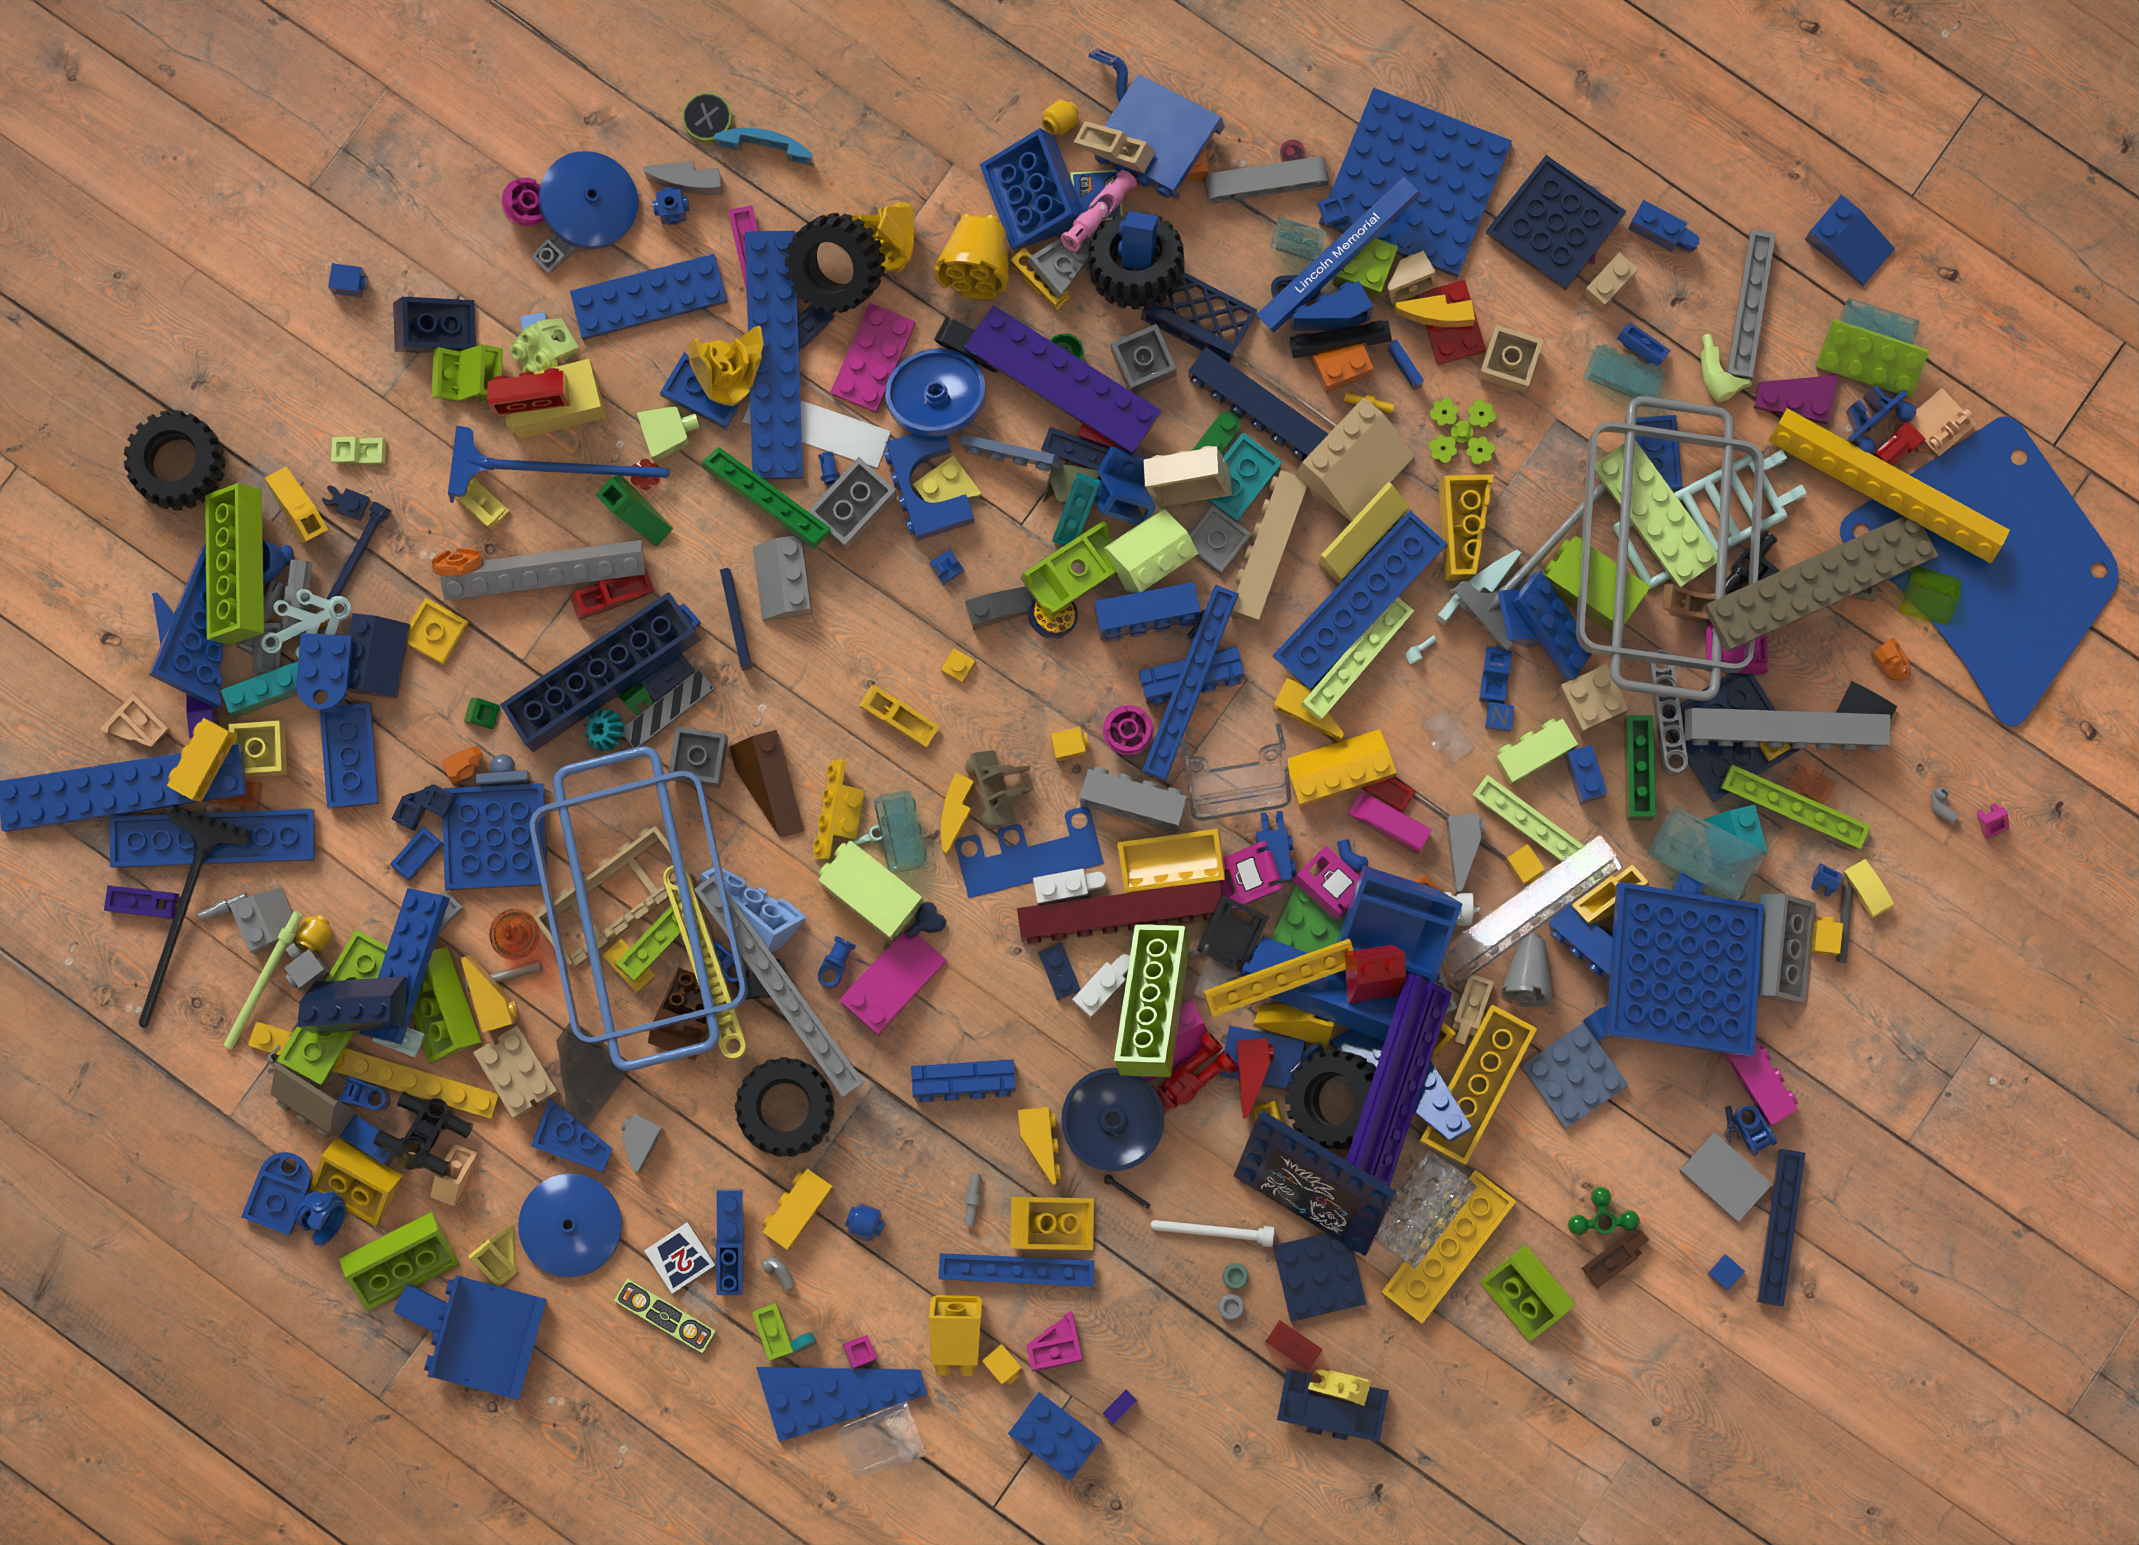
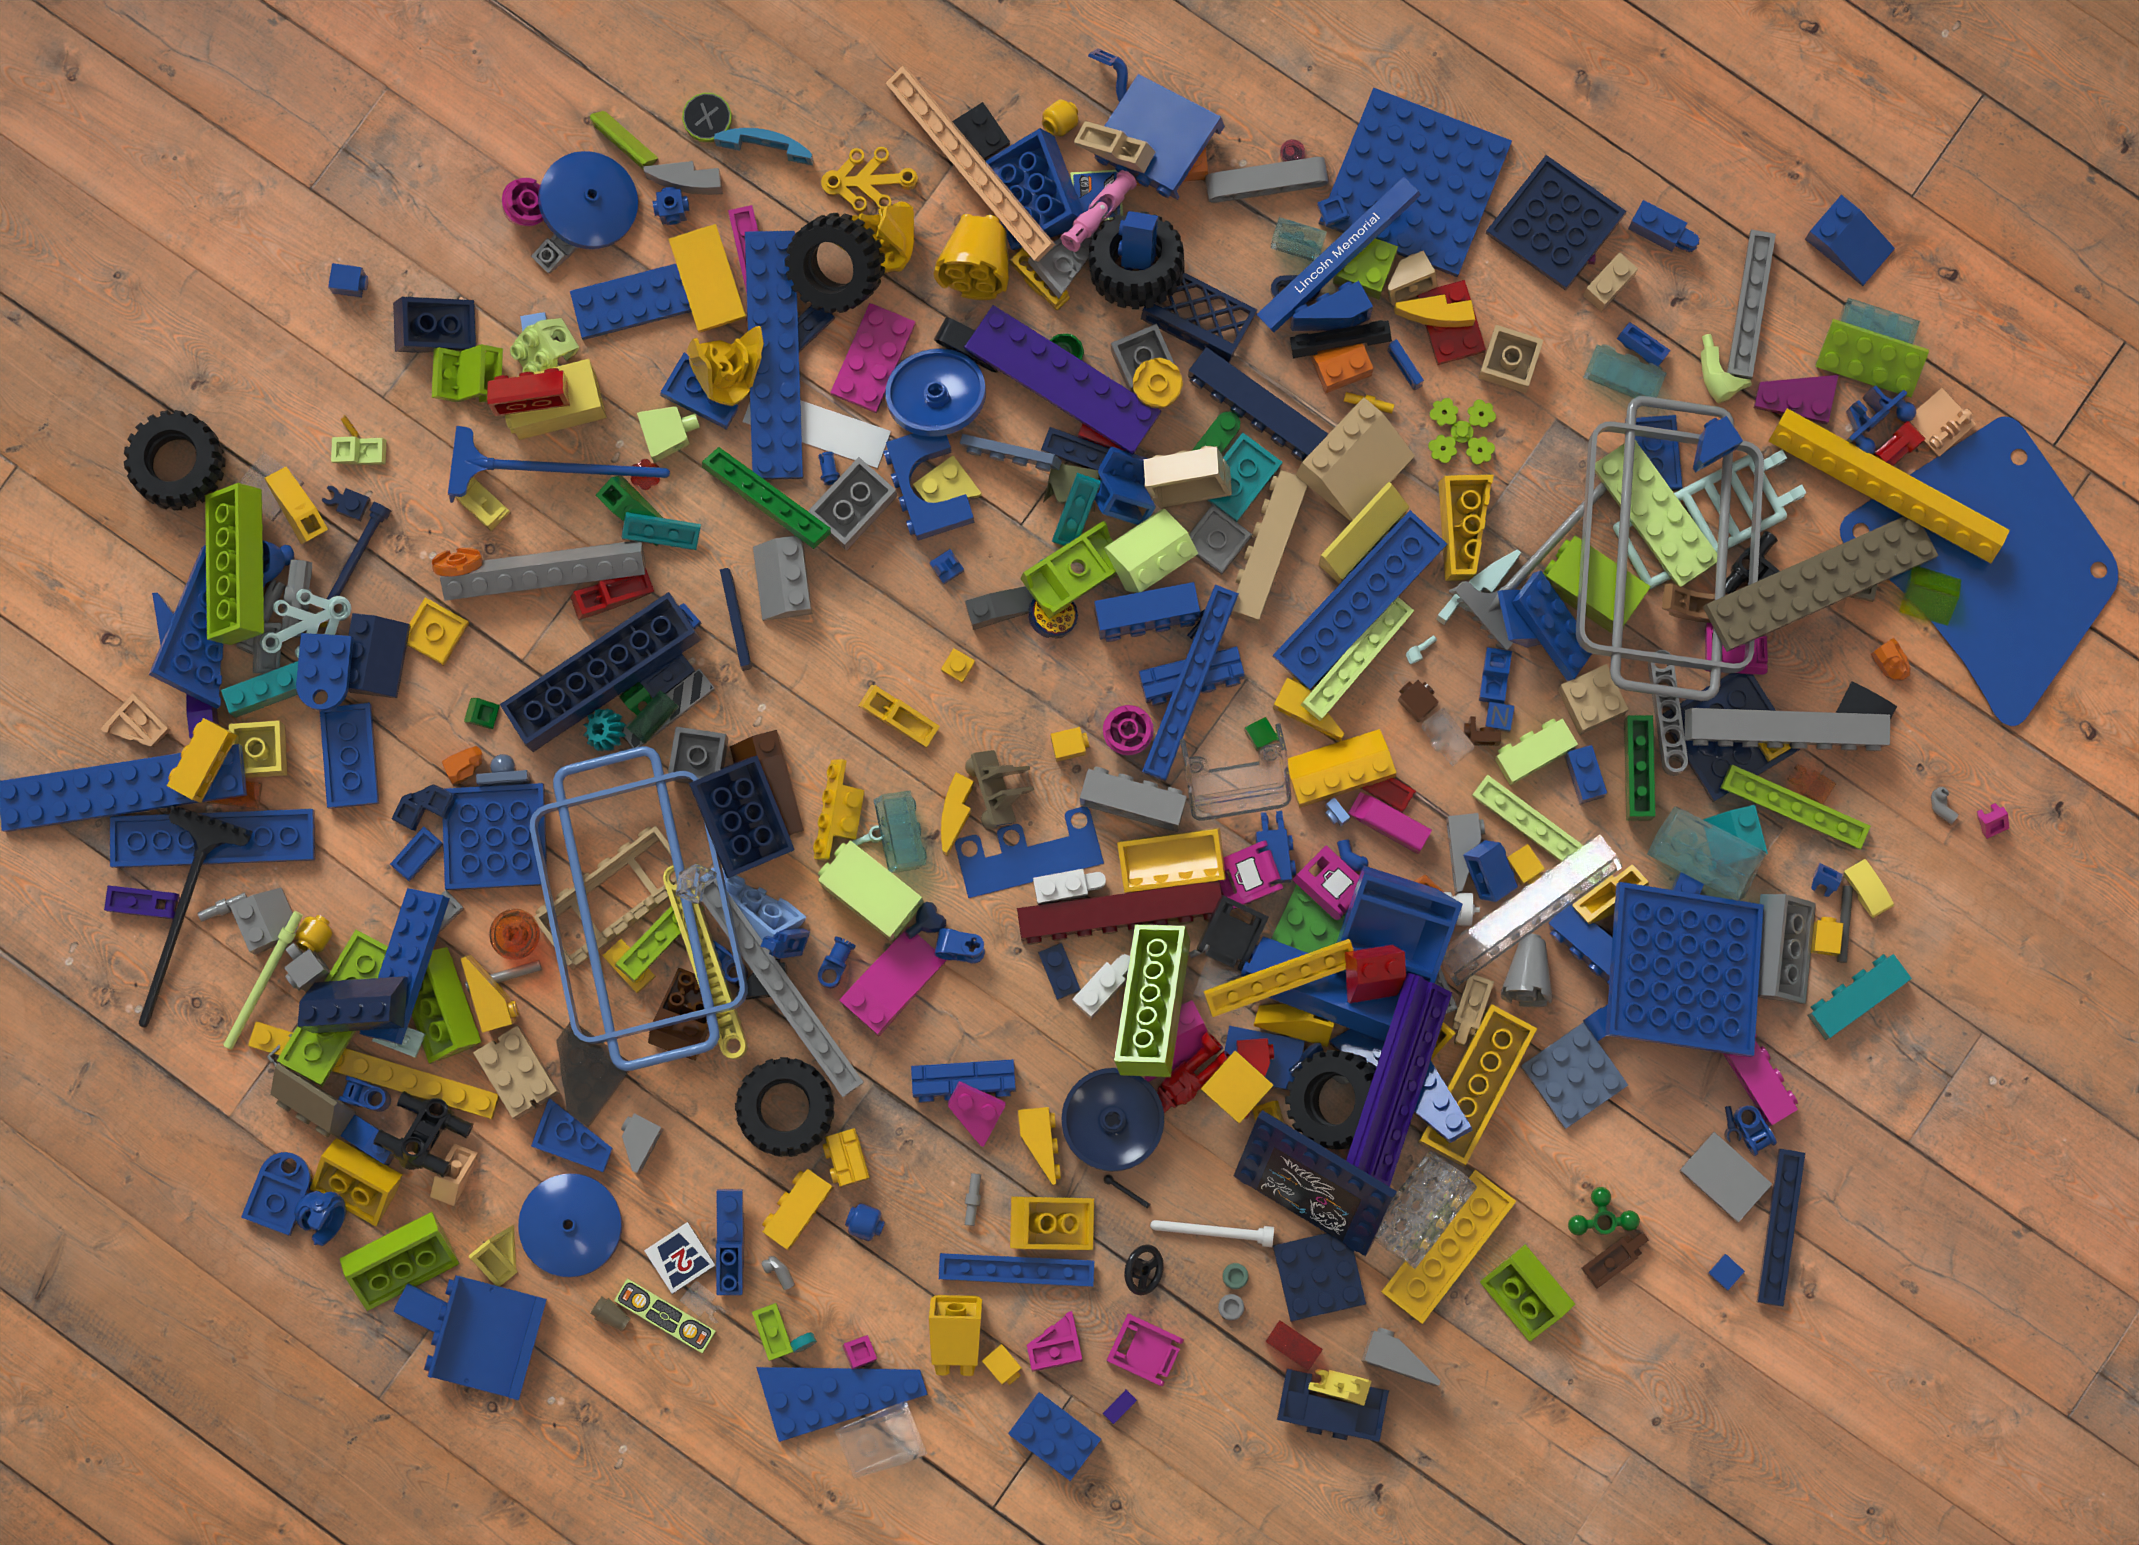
none -> yellow leg [341,415,359,437]
none -> lime slope [590,111,658,170]
none -> dark tan cone [590,1296,630,1331]
none -> teal tile [622,512,701,550]
none -> clear green brick [626,690,679,745]
none -> yellow tile [669,224,746,333]
none -> clear panel [675,863,717,904]
none -> dark blue slope [689,755,795,878]
none -> blue hinge [760,928,810,959]
none -> yellow plant [821,147,918,213]
none -> yellow brick [822,1128,870,1187]
none -> light nougat plate [886,66,1055,262]
none -> blue piece [934,928,985,963]
none -> dark pink wing [948,1081,1006,1147]
none -> black plate [952,102,1010,160]
none -> dark pink container [1106,1313,1184,1387]
none -> black piece [1124,1244,1164,1296]
none -> yellow tile [1133,358,1183,408]
none -> yellow tile [1200,1051,1273,1124]
none -> green slope [1244,717,1279,751]
none -> light blue plate [1325,797,1350,827]
none -> light grey slope [1361,1328,1441,1386]
none -> reddish brown brick [1398,680,1439,723]
none -> blue brick [1463,840,1518,902]
none -> reddish brown bracket [1464,716,1501,746]
none -> blue slope [1693,416,1743,473]
none -> teal brick [1807,954,1912,1040]

